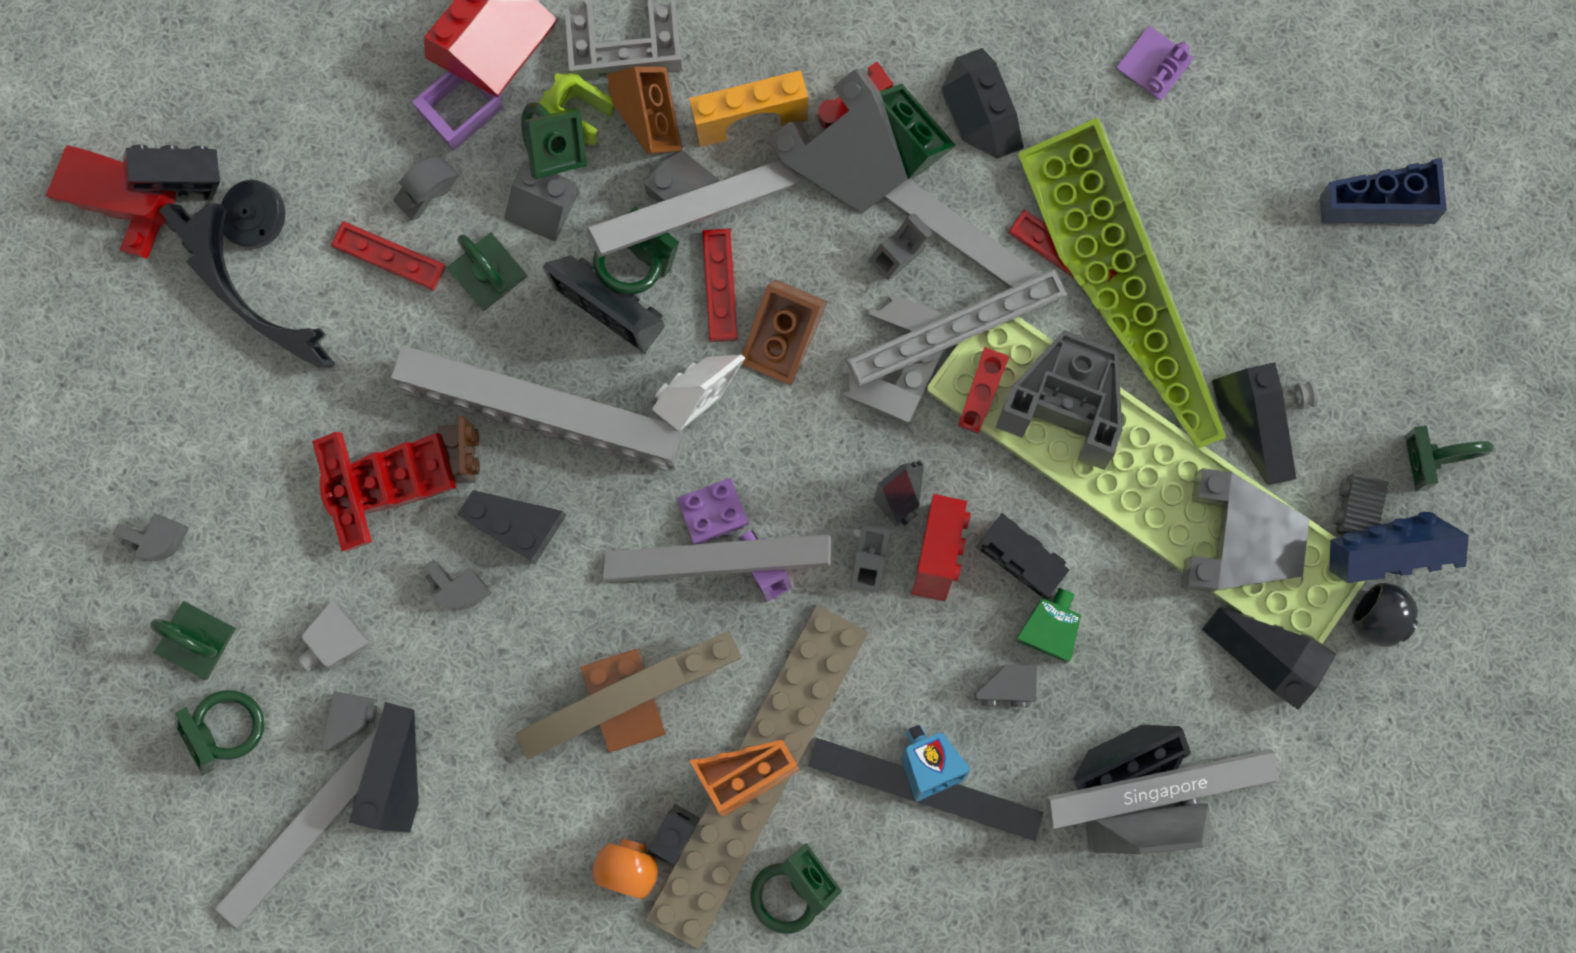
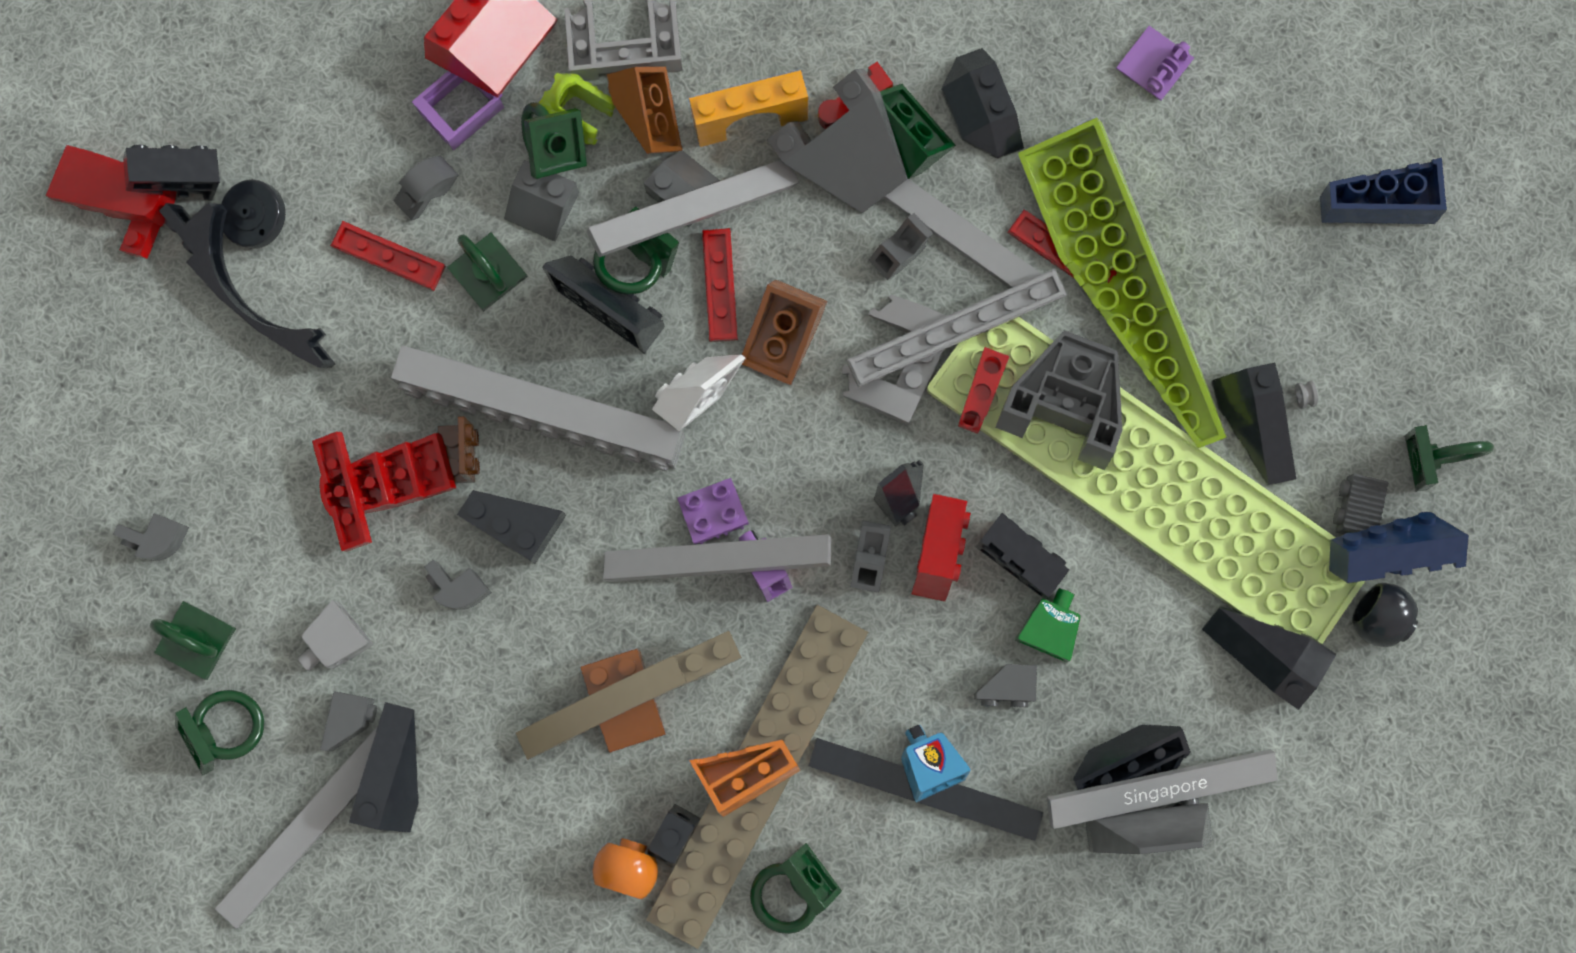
wedge [1181,468,1309,592] -> none

